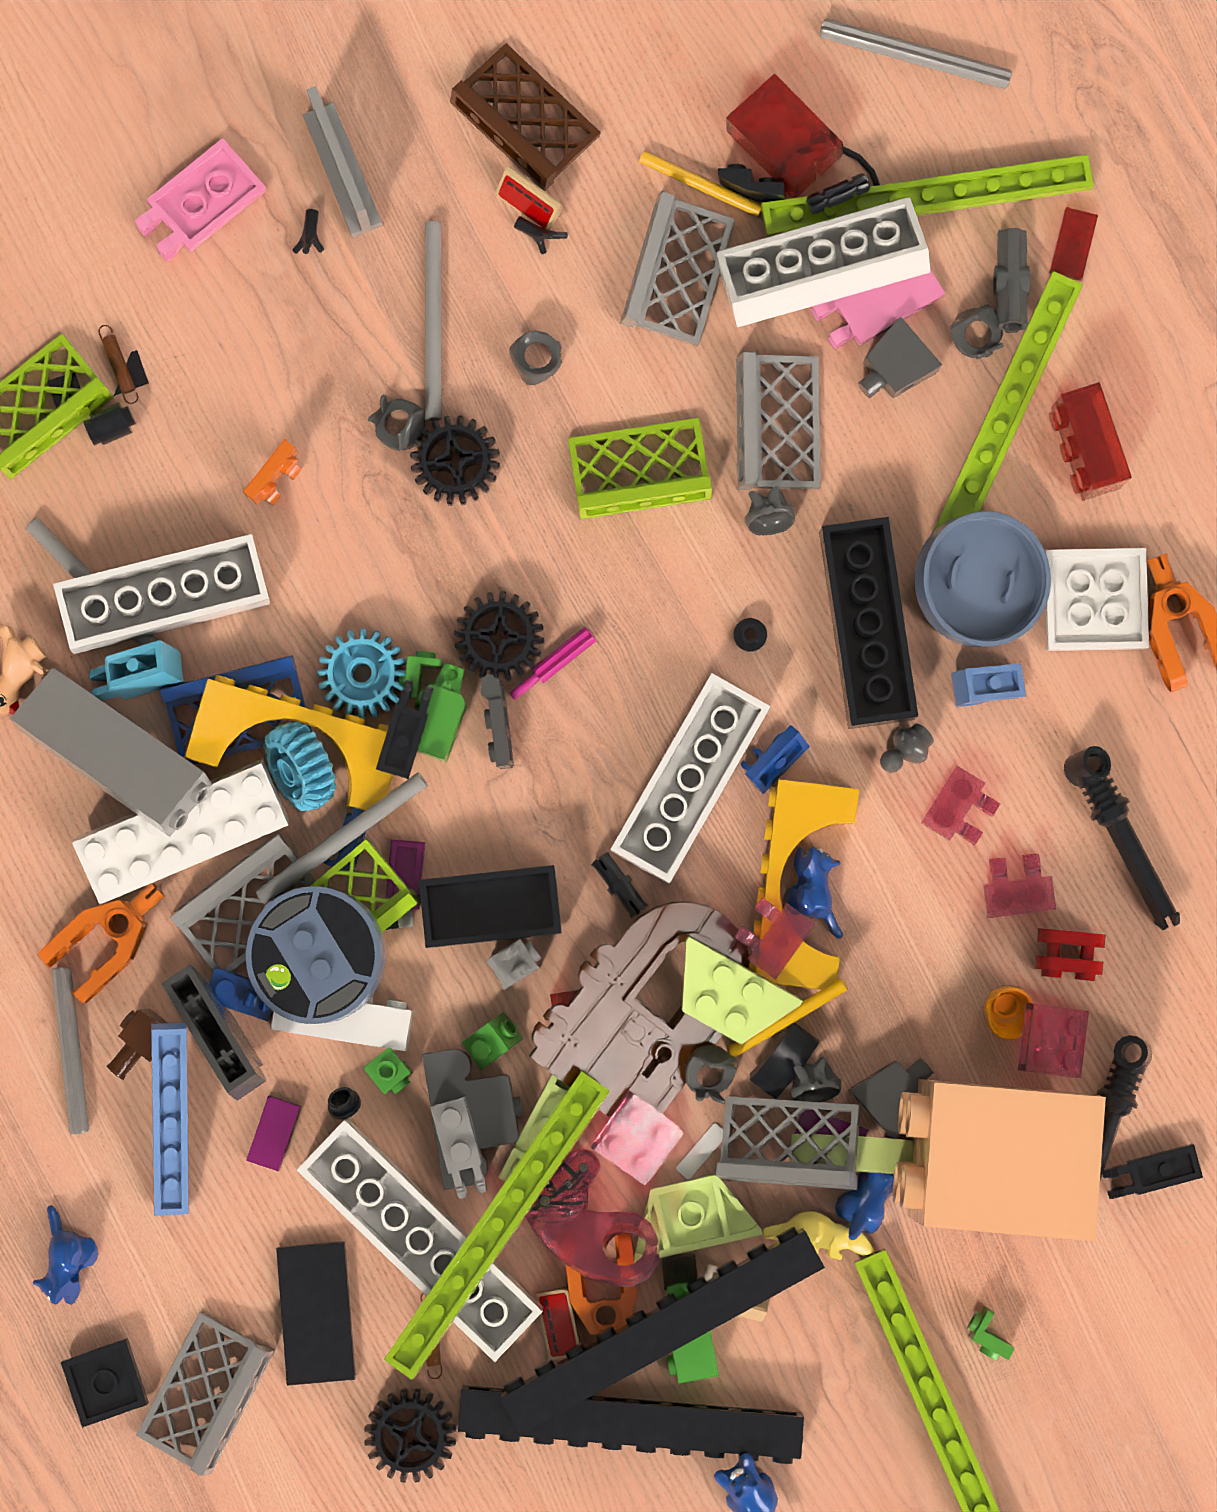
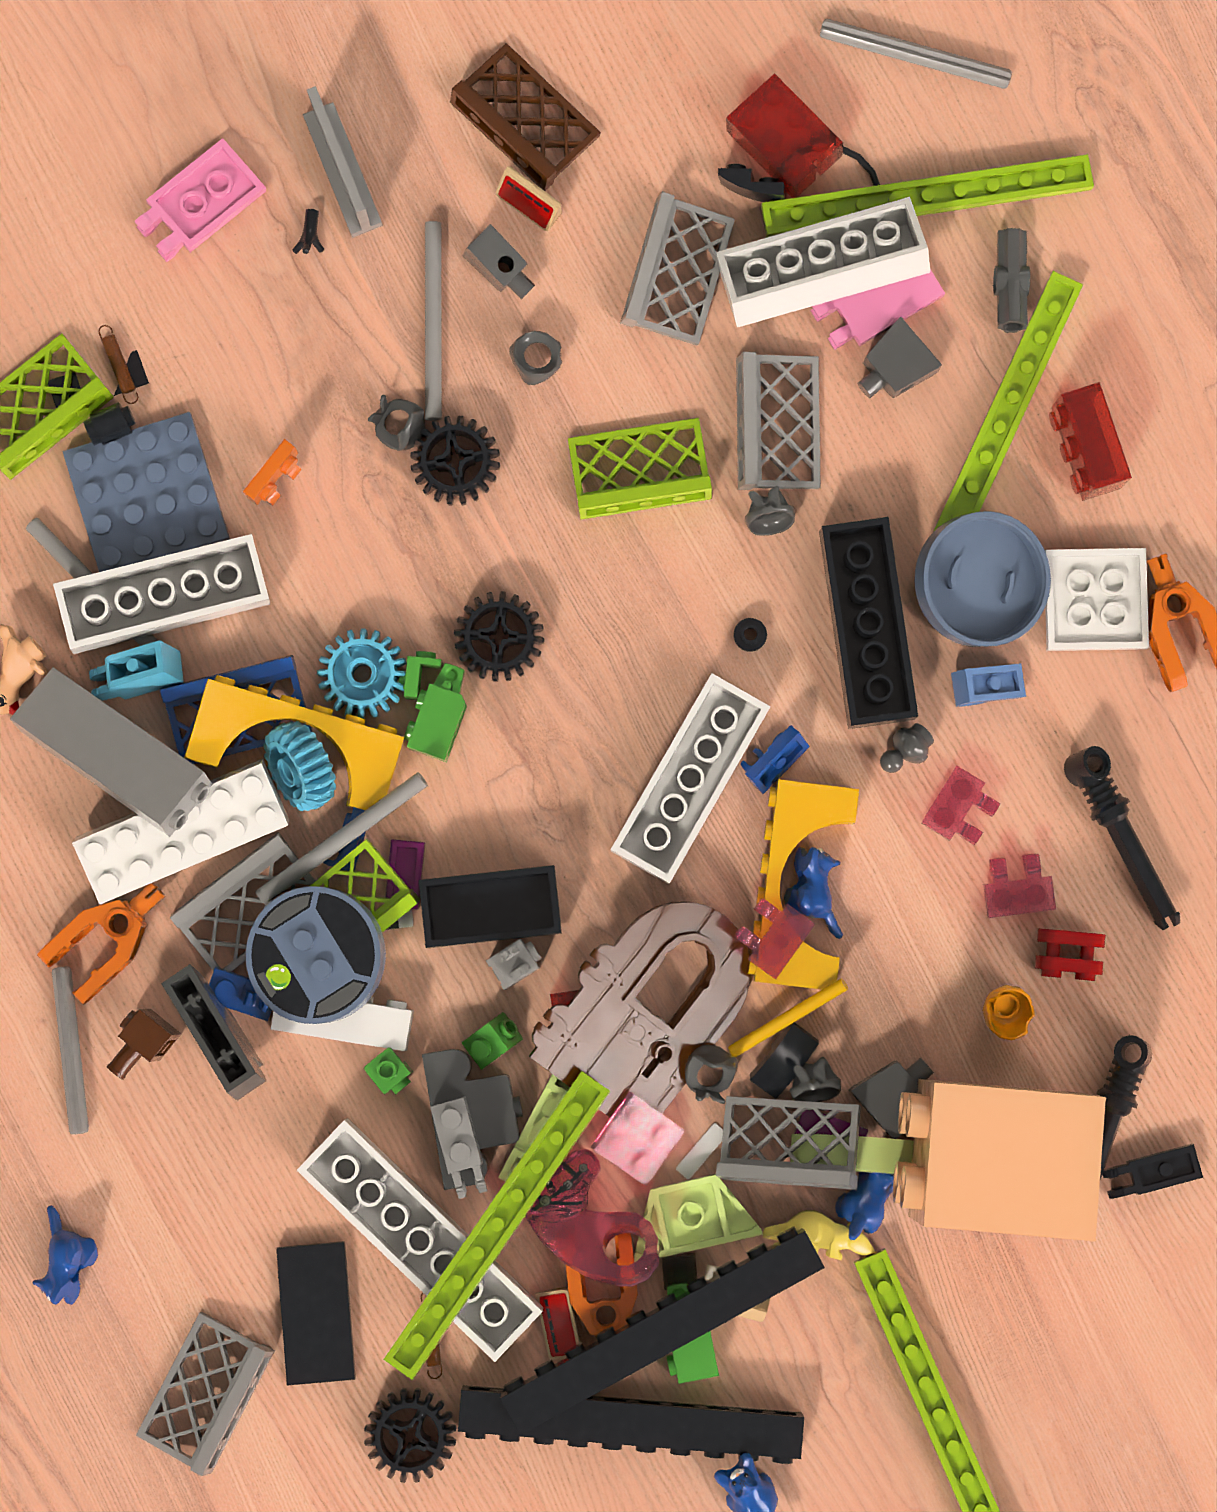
black plate [61,1338,149,1428] -> none
medium blue plate [151,1023,189,1216] -> none
magenta tile [246,1095,301,1171] -> none
black plate [328,1087,361,1120] -> none
black hinge [376,680,434,779] -> none
dark grey hinge [480,673,514,769] -> none
dark pink axle [509,626,597,700] -> none
black bar [514,216,568,254] -> none
black pin [591,852,649,918] -> none
yellow bar [639,150,762,217] -> none
yellowish green wing [682,935,803,1044] -> none
black axle [806,173,870,214] -> none
dark grey piece [950,304,1004,359] -> none
bright green bracket [967,1306,1015,1361] -> none
clear pink plate [1018,1002,1089,1078] -> none
clear red plate [1049,207,1098,281] -> none
none -> sand blue plate [62,412,230,572]
none -> dark grey torso [463,224,535,300]

